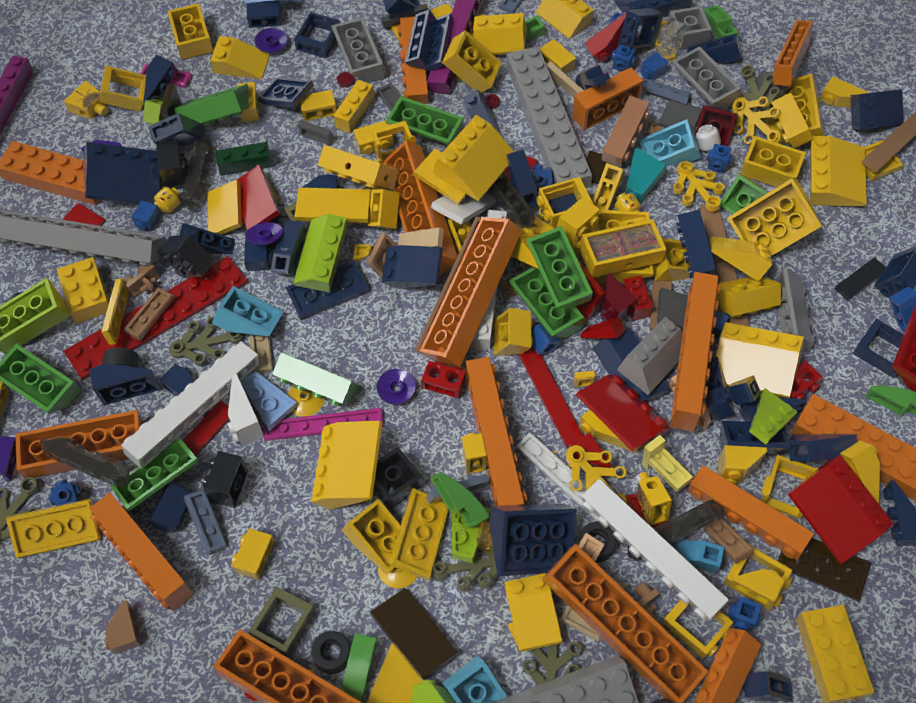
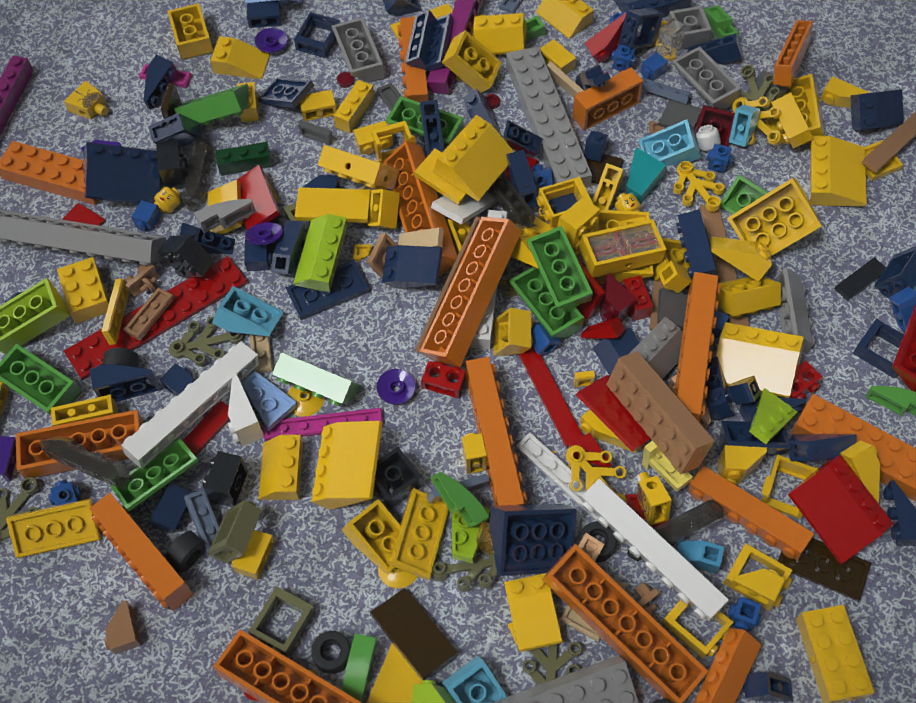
yellow window [99,65,146,111] -> none
lime slope [143,99,164,125] -> none
black tile [380,4,429,28] -> none
nougat wedge [602,96,651,167] -> none
medium nougat tile [697,511,754,564] -> none
yellow brick [740,136,806,187] -> none
none -> yellow brick [51,395,118,426]
none -> black tyre [165,531,206,572]
none -> light grey slope [194,199,256,233]
none -> olive window [208,500,262,564]
none -> yellow slope [258,435,303,500]
none -> dark blue slope [419,100,444,155]
none -> dark blue slope [503,120,543,155]
none -> dark blue slope [584,131,610,162]
none -> medium nougat brick [606,351,715,474]
none -> yellow brick [658,260,692,293]
none -> medium azure slope [729,105,760,147]

